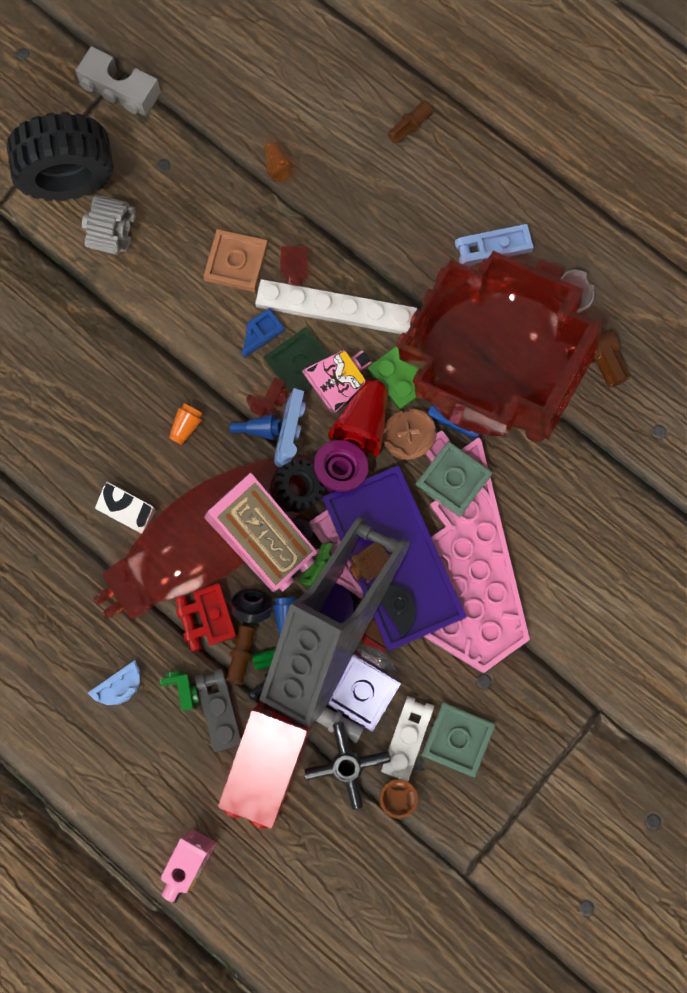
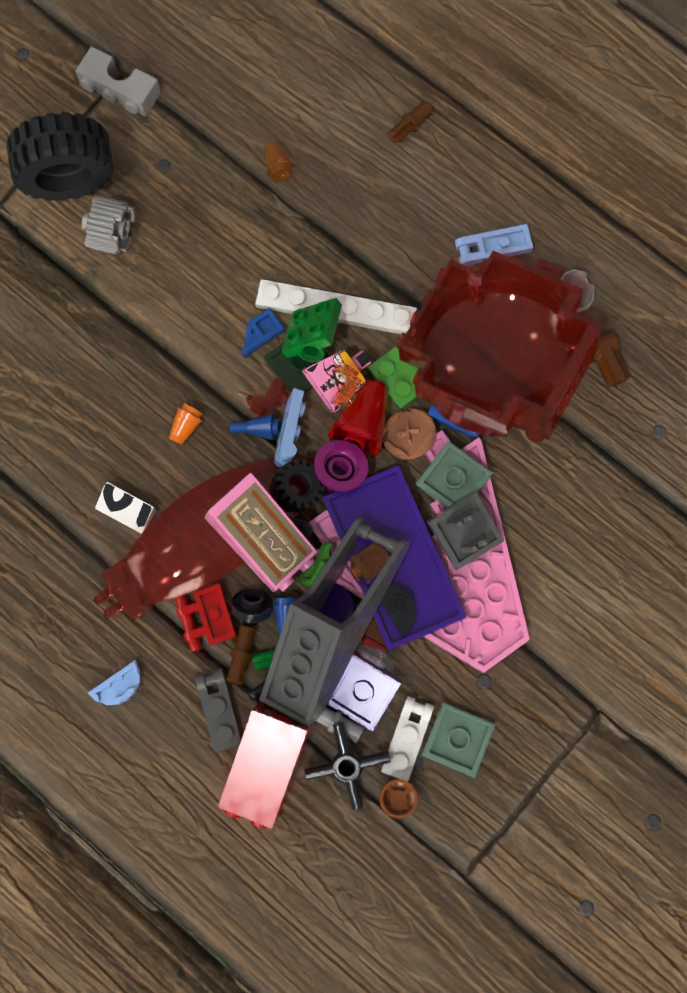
green bracket [159,671,199,712] -> none
bright pink torso [161,829,217,903] -> none
nougat tile [203,229,268,292] -> none
clear red bracket [280,246,308,284] -> none
none -> green plate [281,298,342,363]
none -> clear orange bracket [330,364,362,409]
none -> dark grey plate [427,492,504,570]

